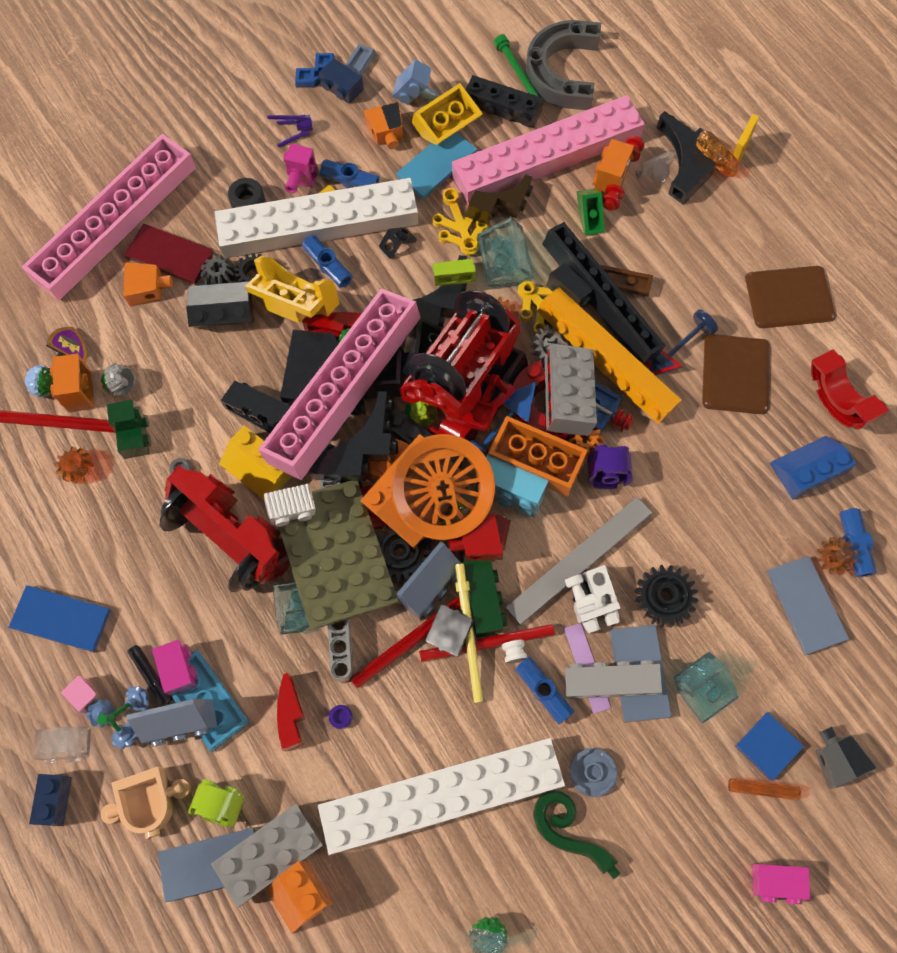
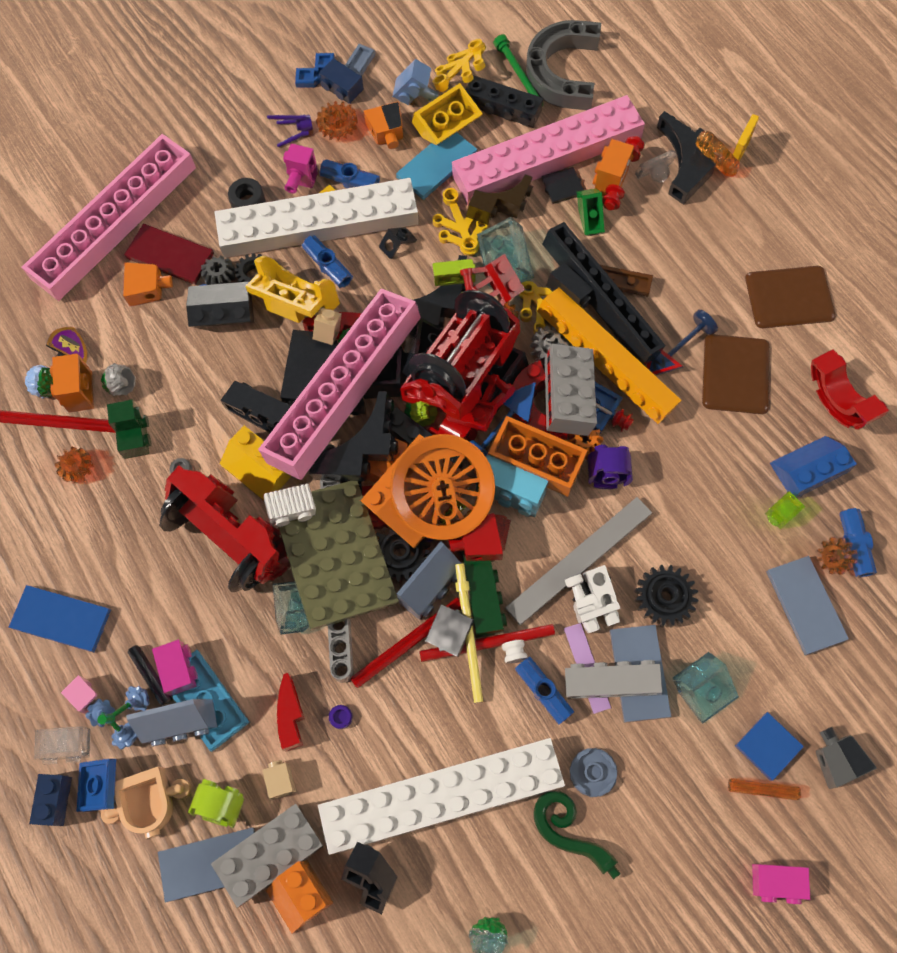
none -> blue tile [76,759,116,812]
none -> tan brick [262,760,296,800]
none -> tan brick [313,307,341,345]
none -> clear orange gear [316,101,358,141]
none -> black brick [341,842,398,915]
none -> yellow plant [432,39,486,92]
none -> red plate [460,254,525,306]
none -> black piece [541,167,583,204]
none -> clear neon green brick [765,491,805,529]

